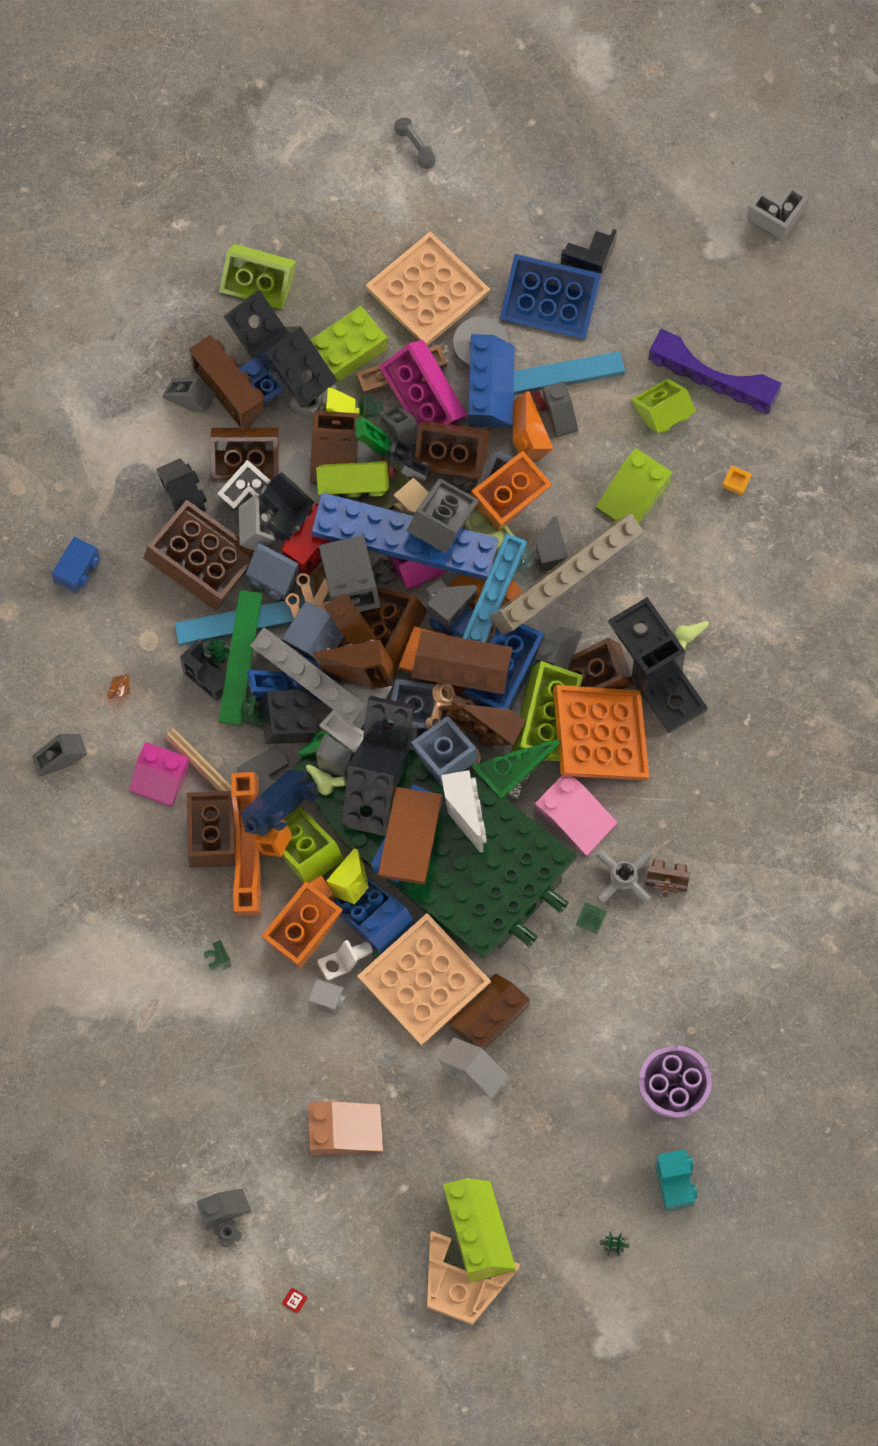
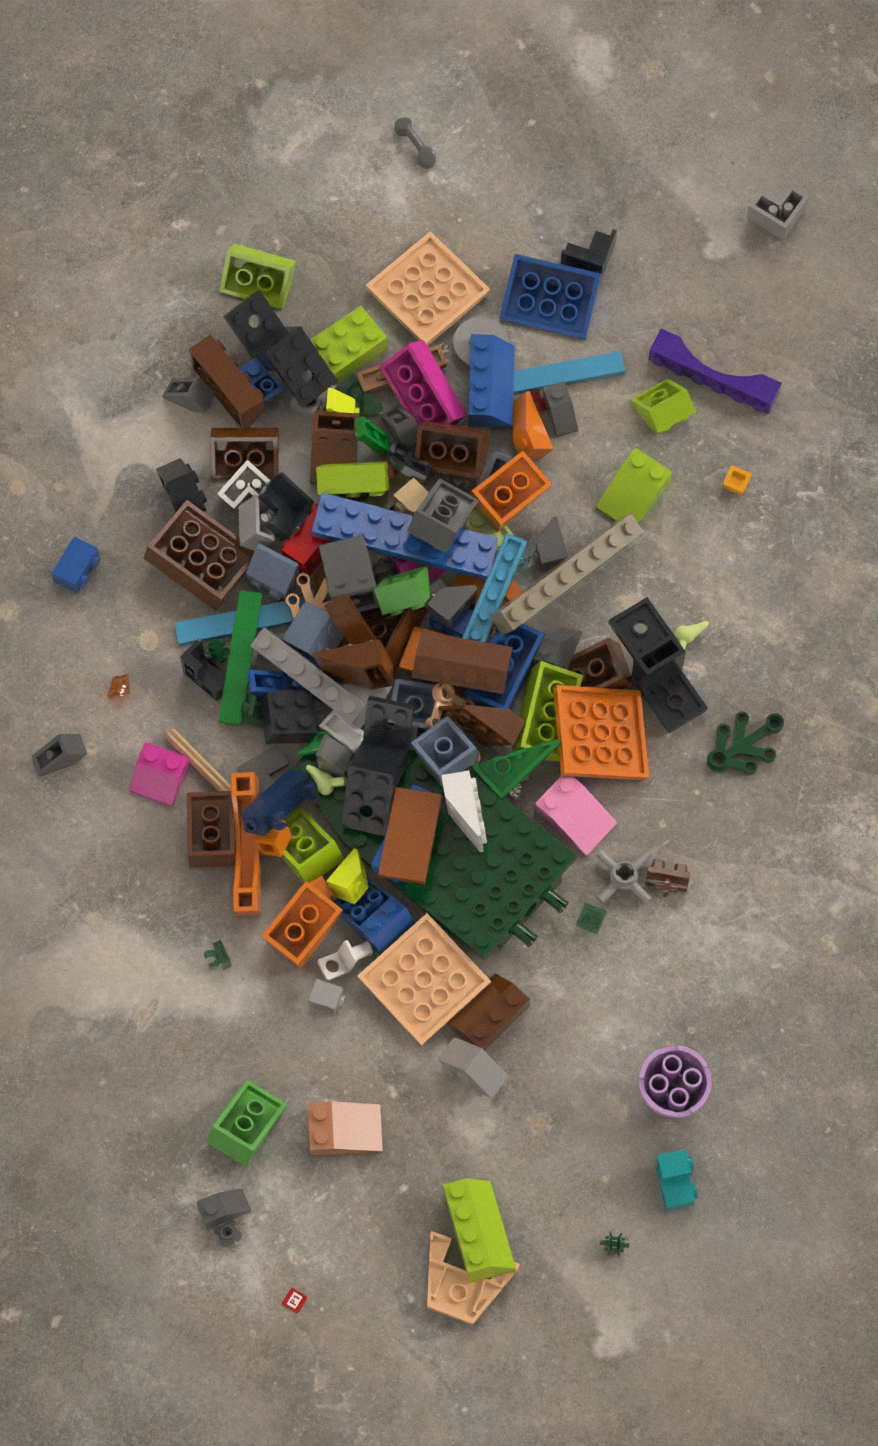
none -> bright green slope [206,1080,287,1167]
none -> clear green tile [337,373,362,403]
none -> bright green slope [374,566,430,616]
none -> dark green plant [707,711,784,775]

